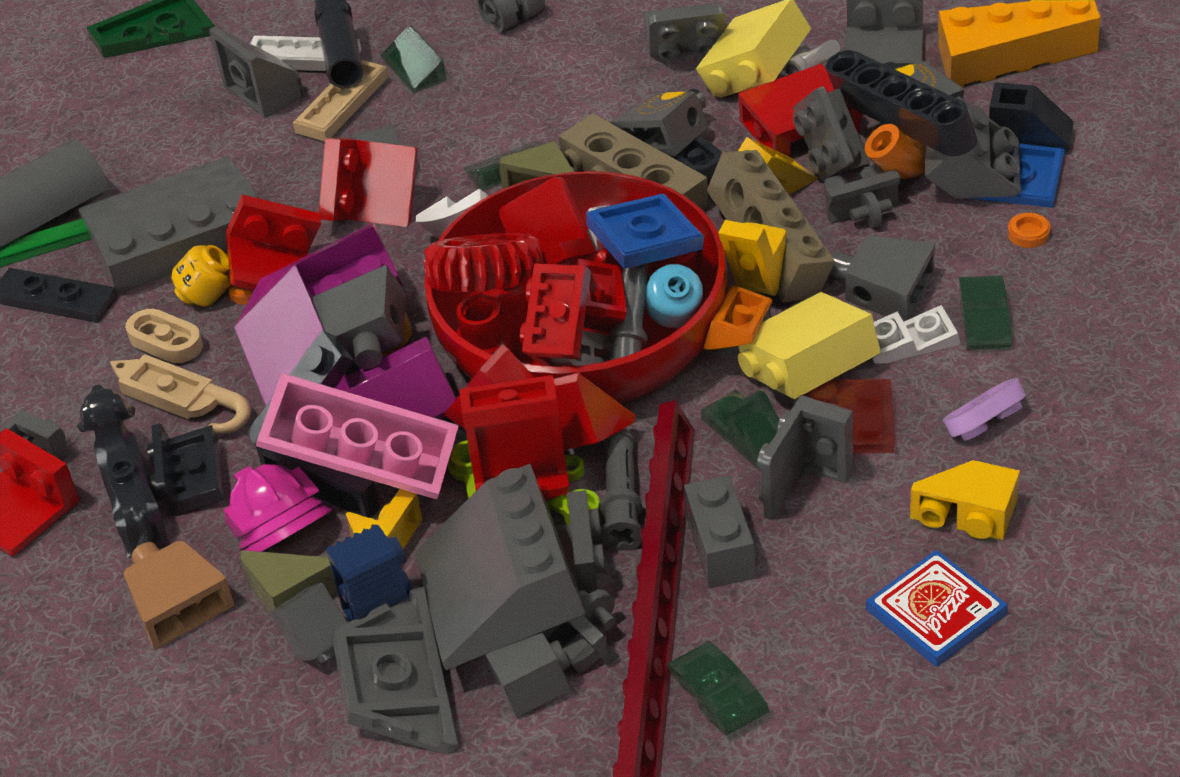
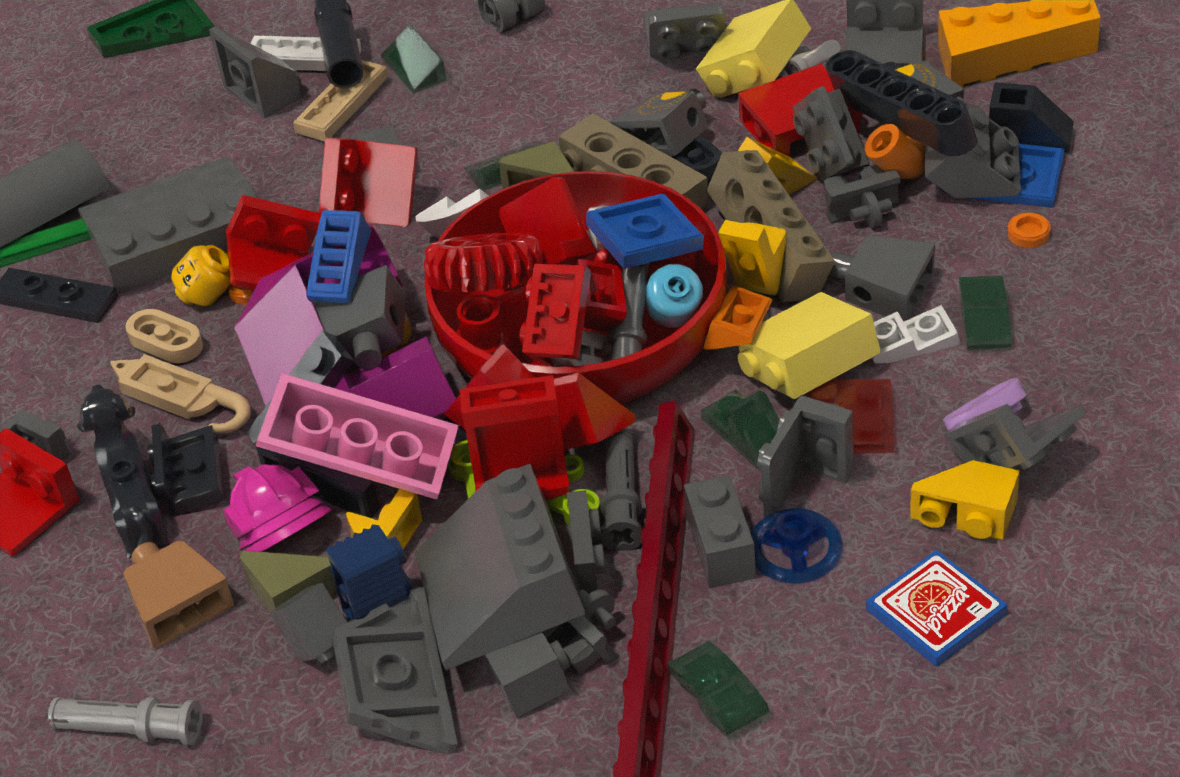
none -> light grey pin [48,697,203,745]
none -> blue slope [306,210,371,303]
none -> clear blue piece [750,508,843,583]
none -> dark grey bracket [945,404,1087,470]

